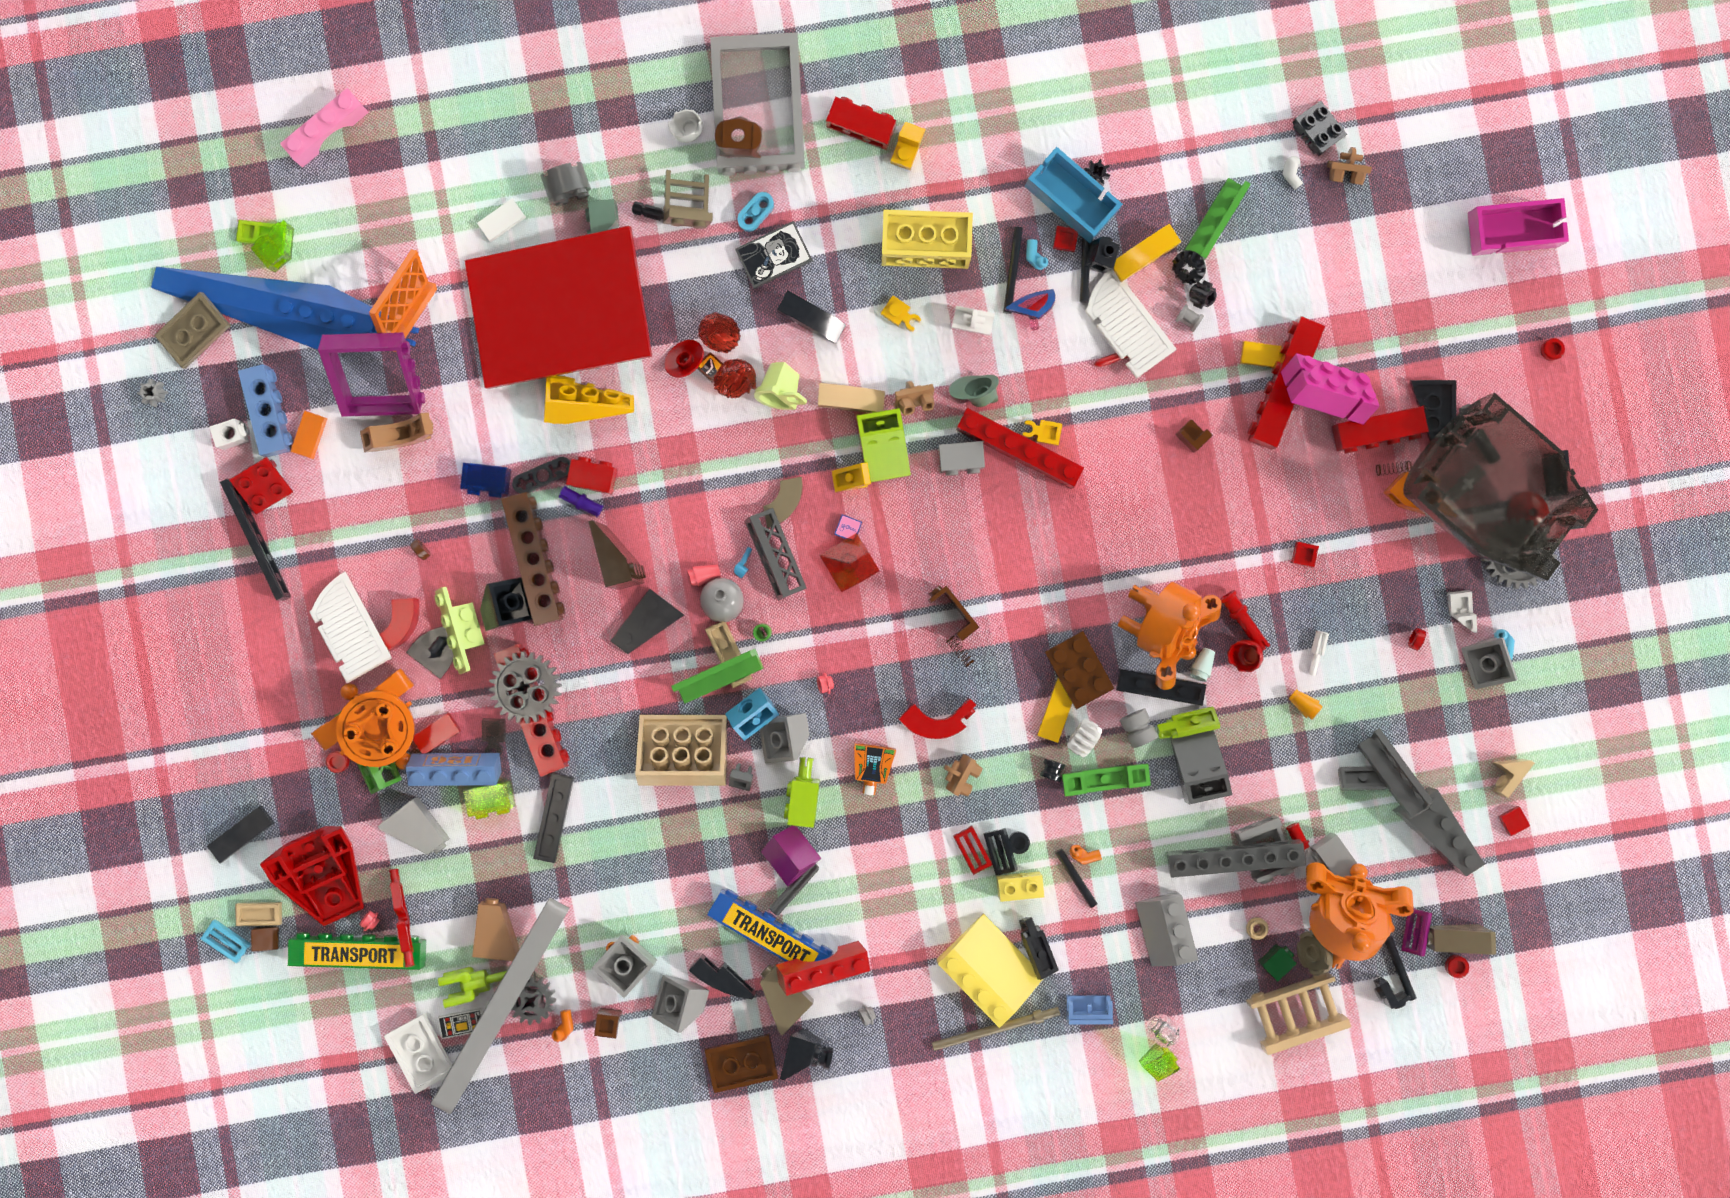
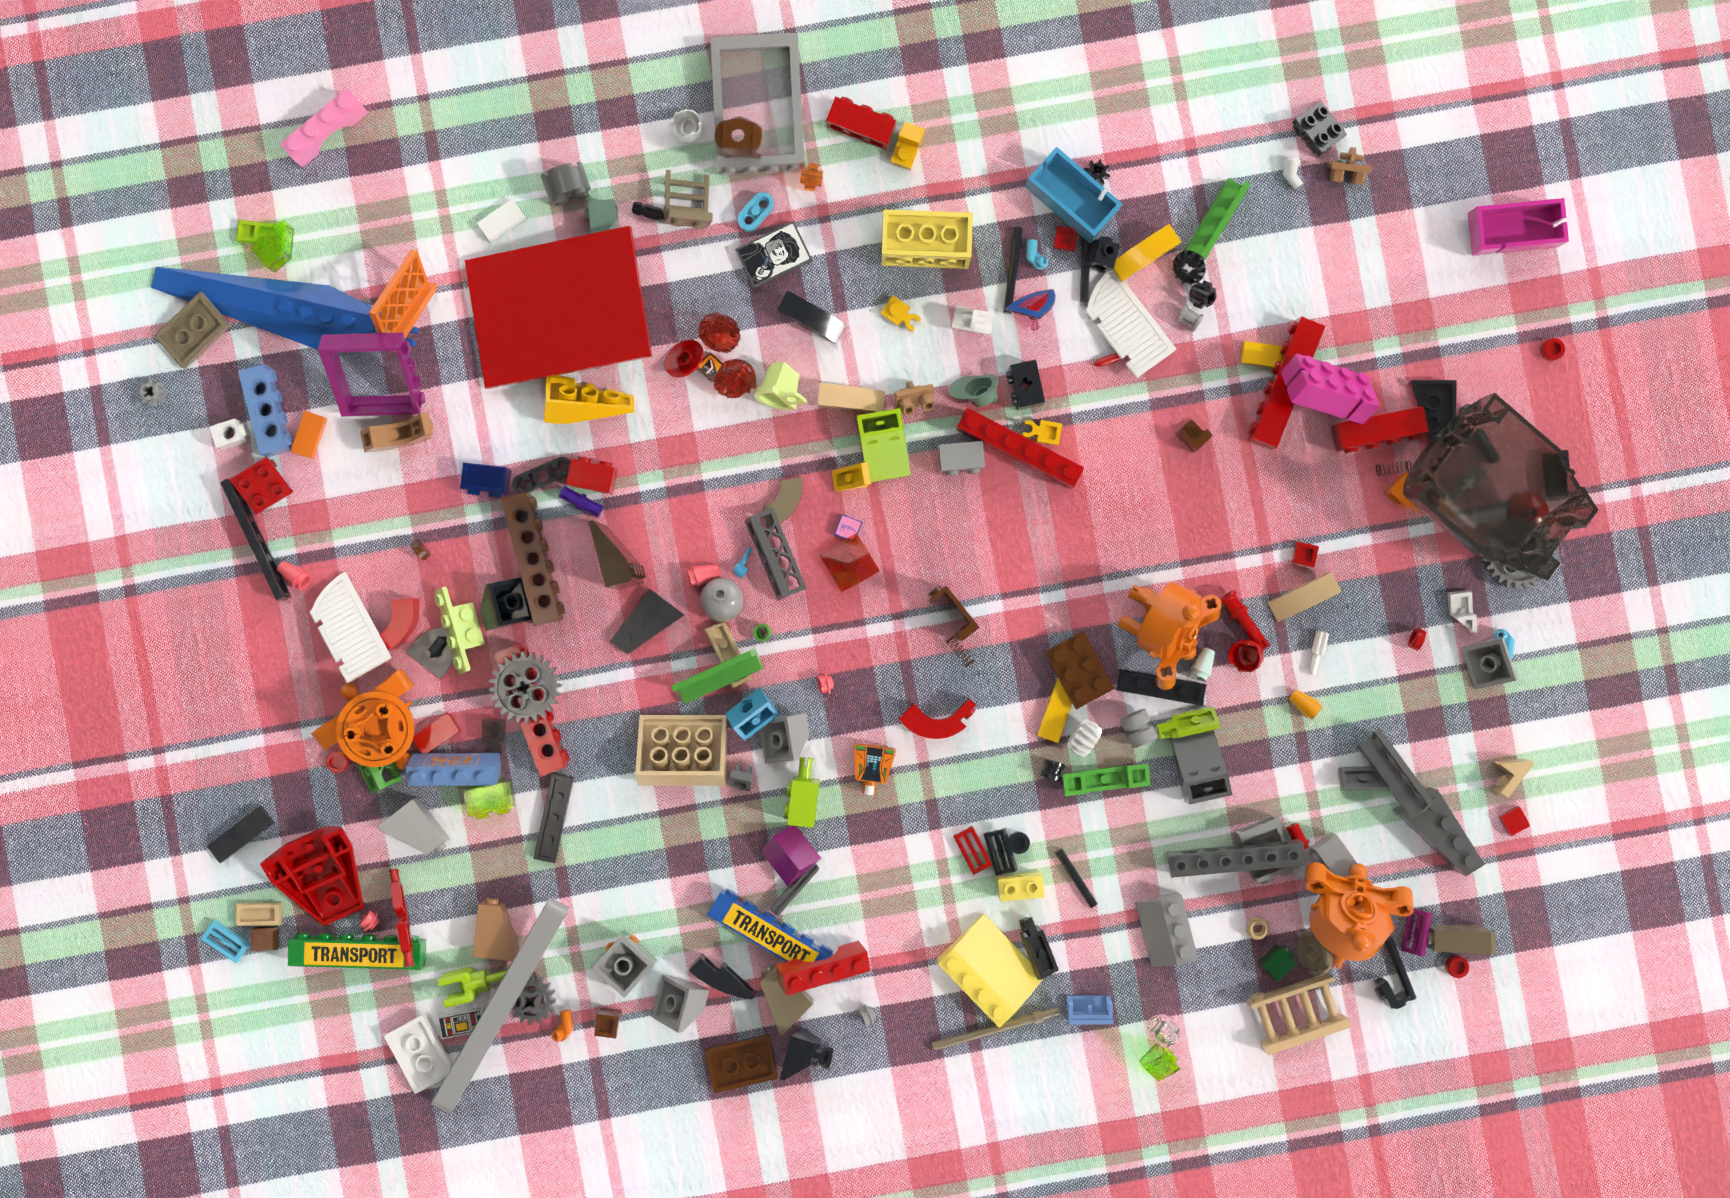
medium nougat hips [944,754,983,796] -> none
orange arm [1069,845,1102,865] -> none
none -> coral cone [277,561,311,590]
none -> clear orange gear [799,163,823,192]
none -> black brick [1006,360,1045,410]
none -> tan slope [1267,572,1342,622]

